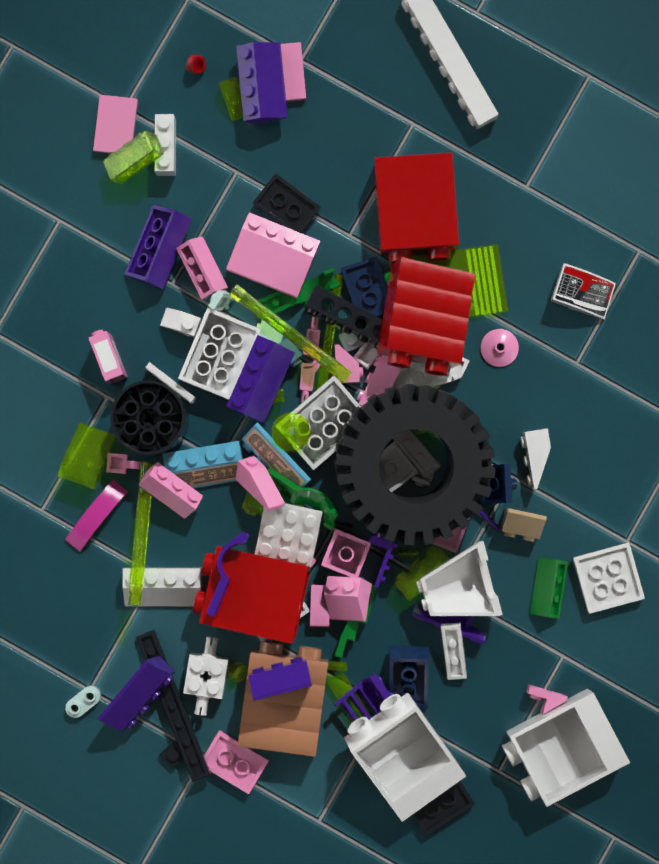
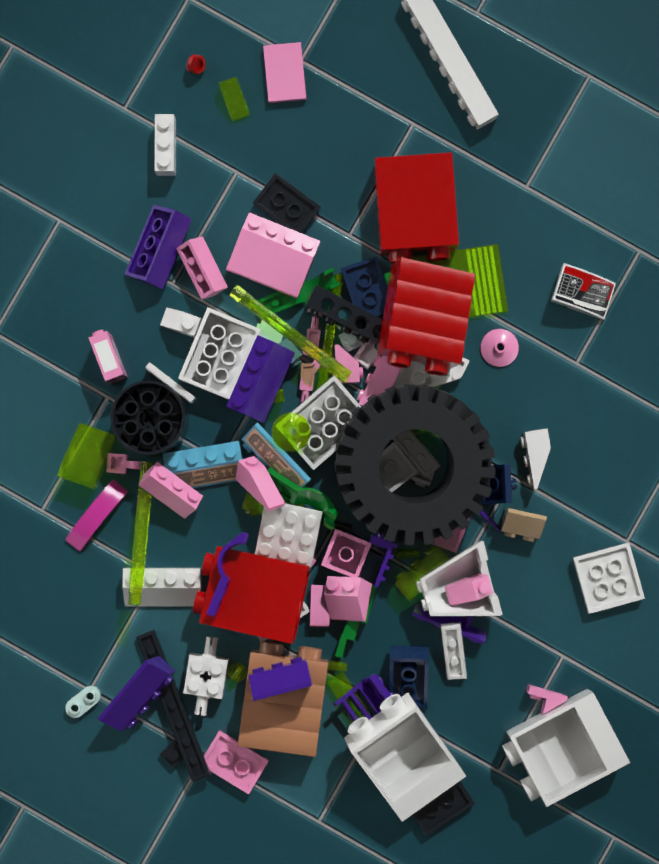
bright pink tile [93,95,138,156] -> none
clear neon green brick [103,130,164,184] -> none
light aqua plate [208,290,235,311] -> none
dark purple slope [236,42,288,125] -> none
green panel [530,557,568,619] -> none
none -> bright pink slope [444,573,493,605]

